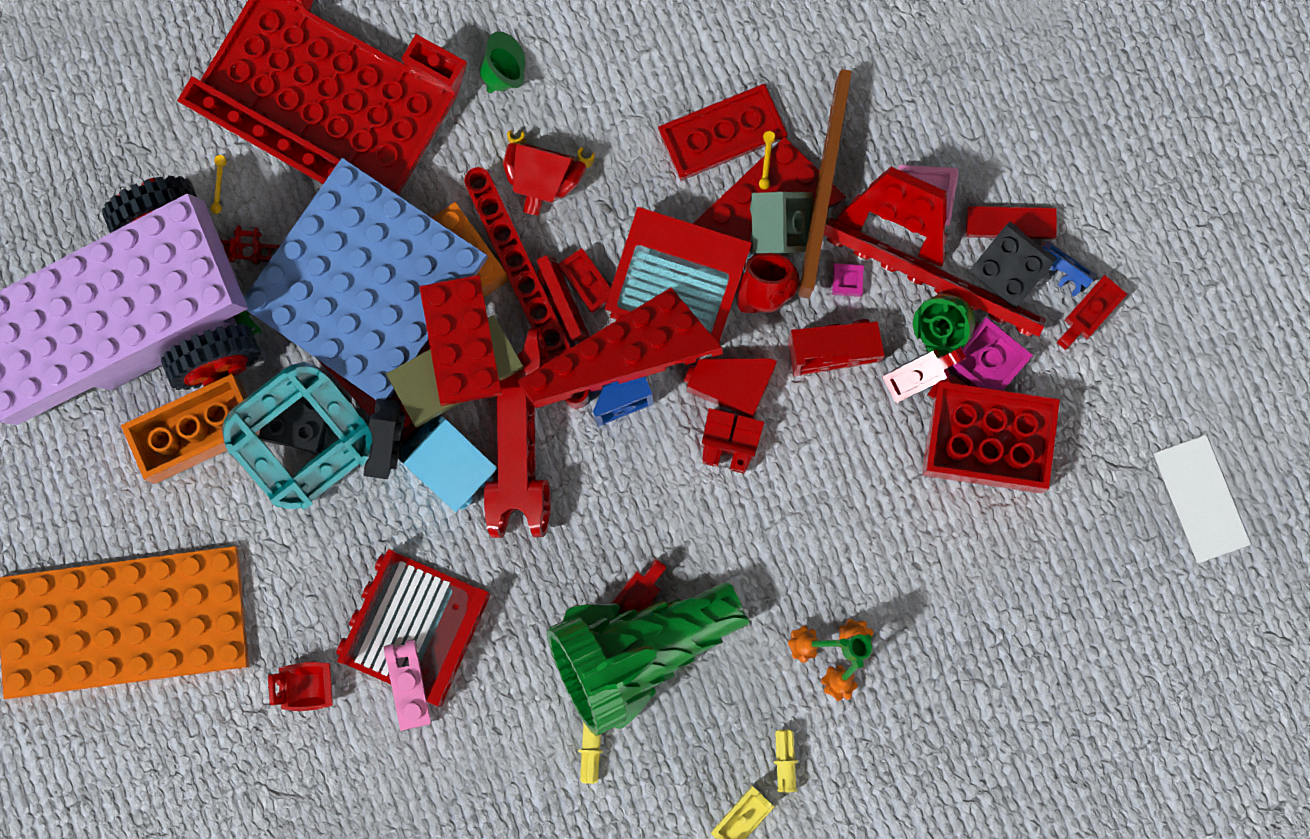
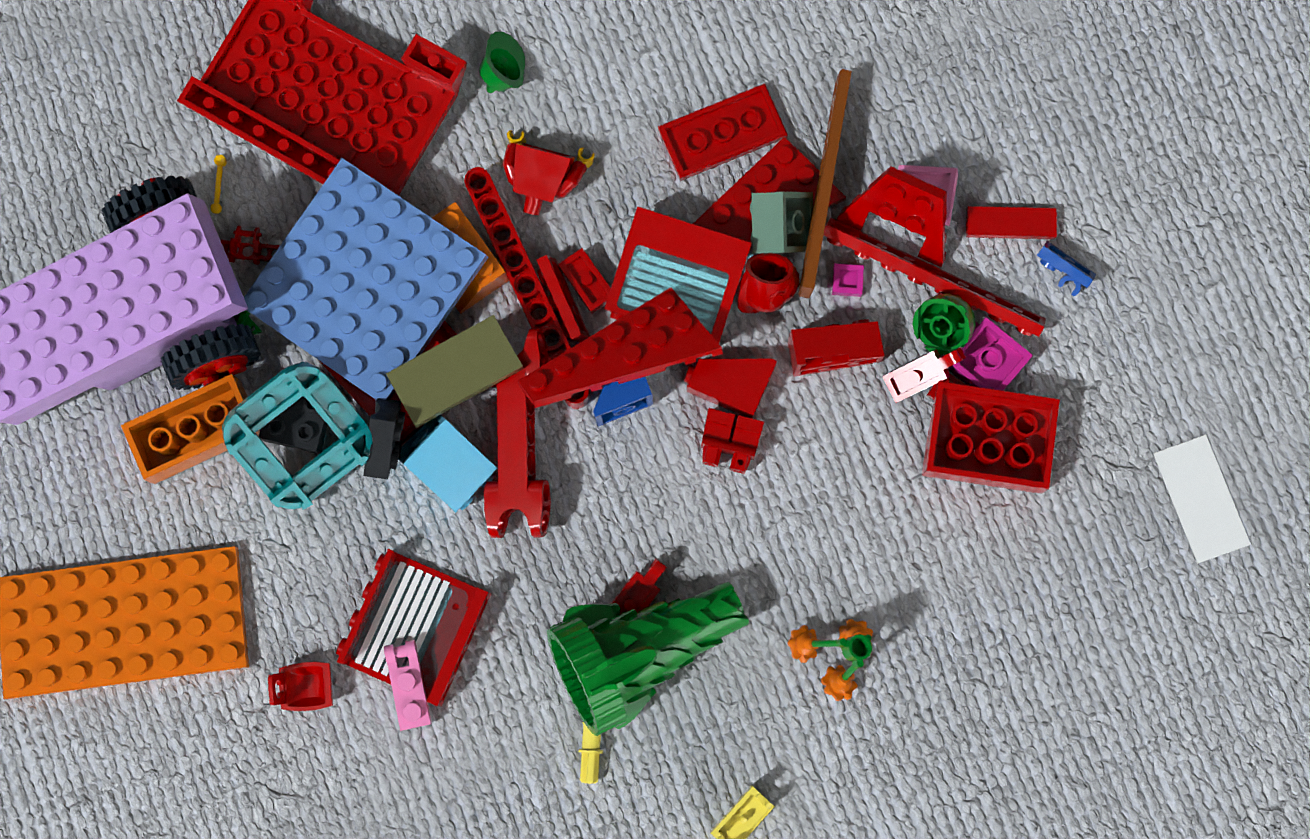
red plate [419,275,502,406] -> none
yellow hinge [759,131,775,190] -> none
light yellow axle [773,729,798,793] -> none
black brick [969,221,1057,308] -> none
red plate [1056,275,1127,350] -> none

